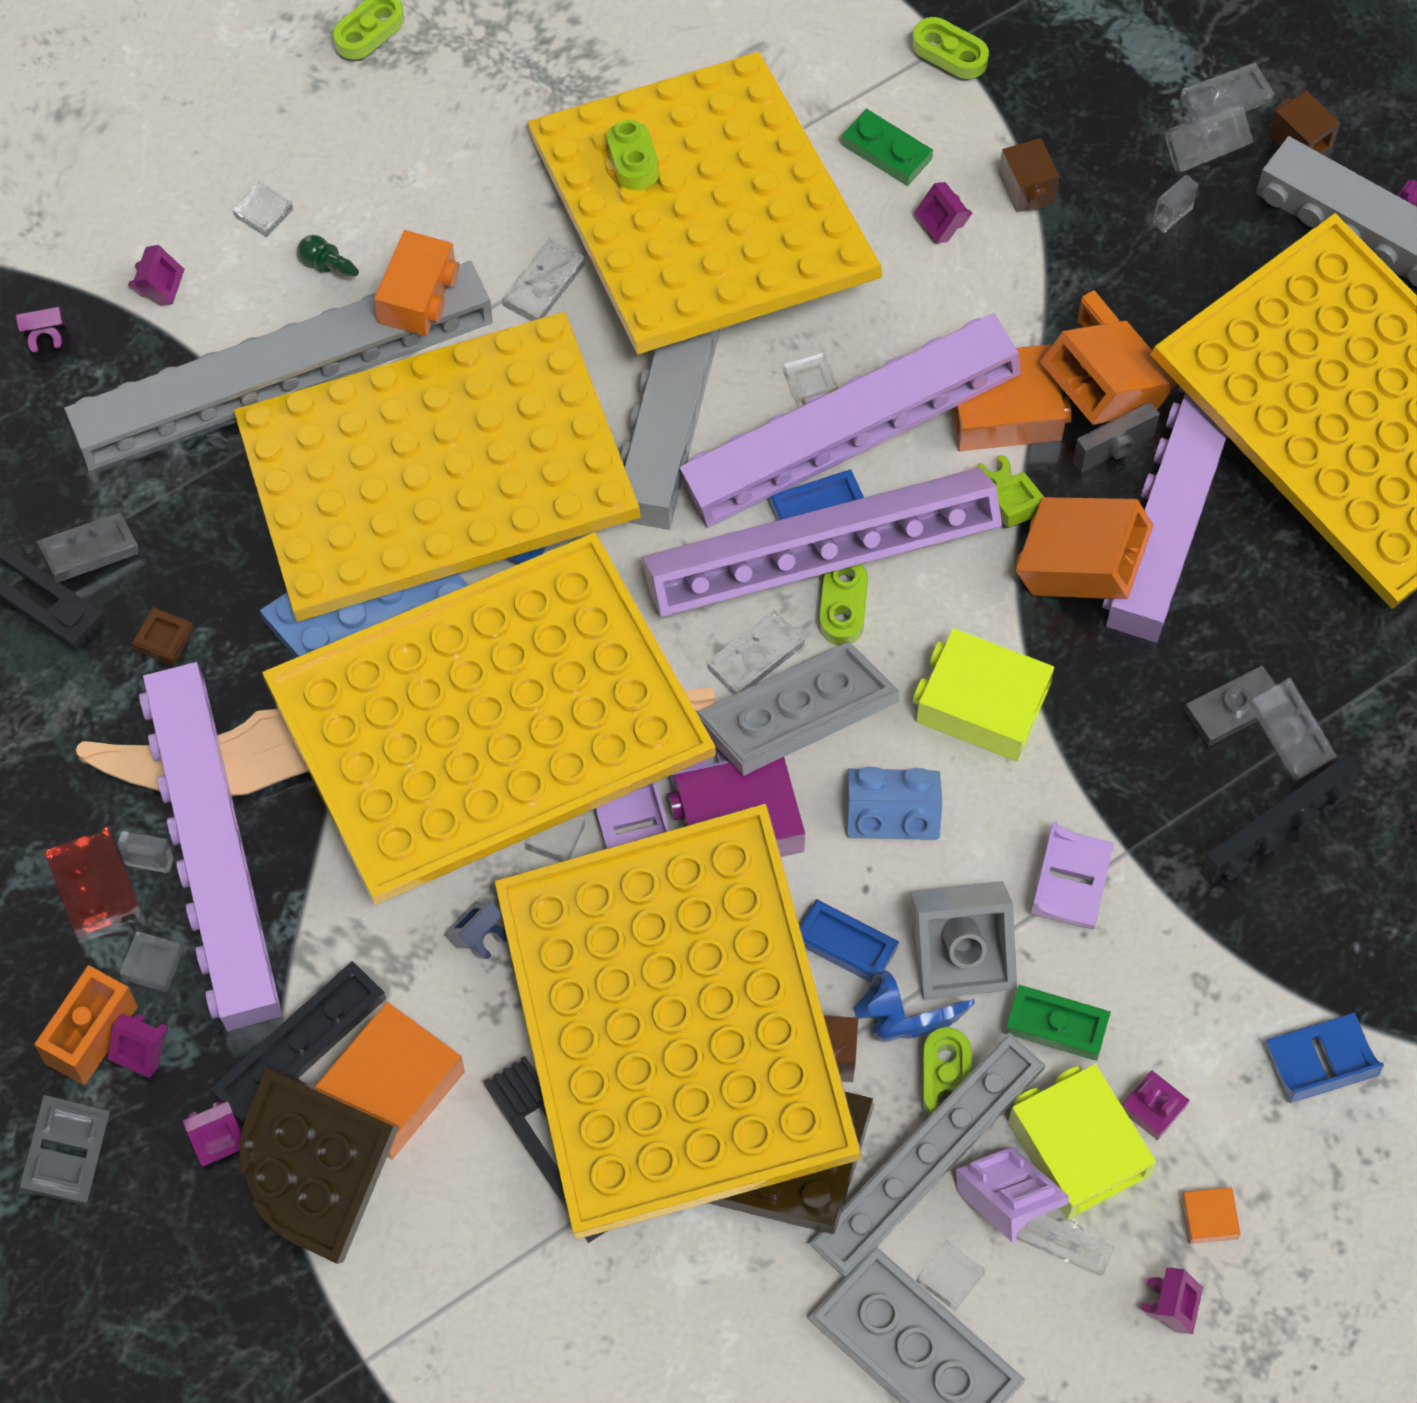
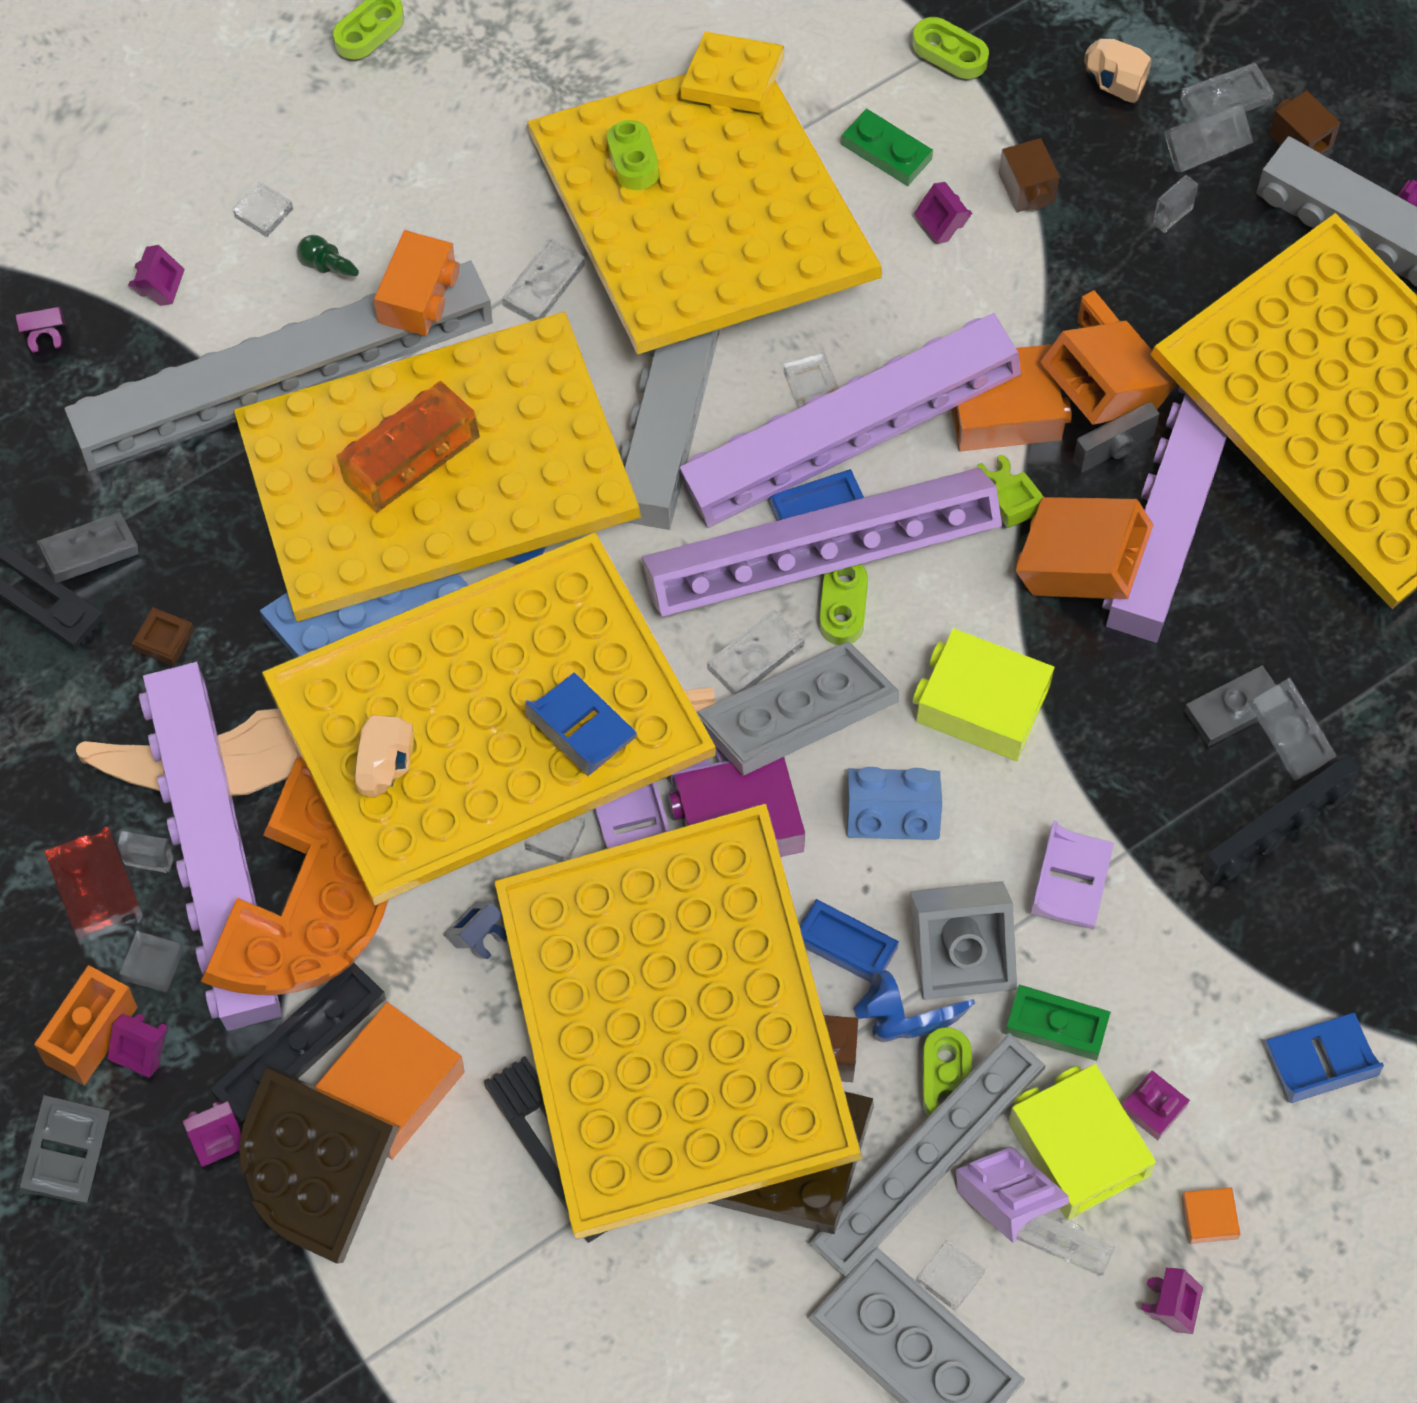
none -> orange plate [201,756,388,995]
none -> clear orange brick [336,380,480,513]
none -> light nougat rock [355,715,414,797]
none -> blue piece [525,672,637,776]
none -> yellow plate [680,31,784,114]
none -> light nougat rock [1084,39,1152,103]

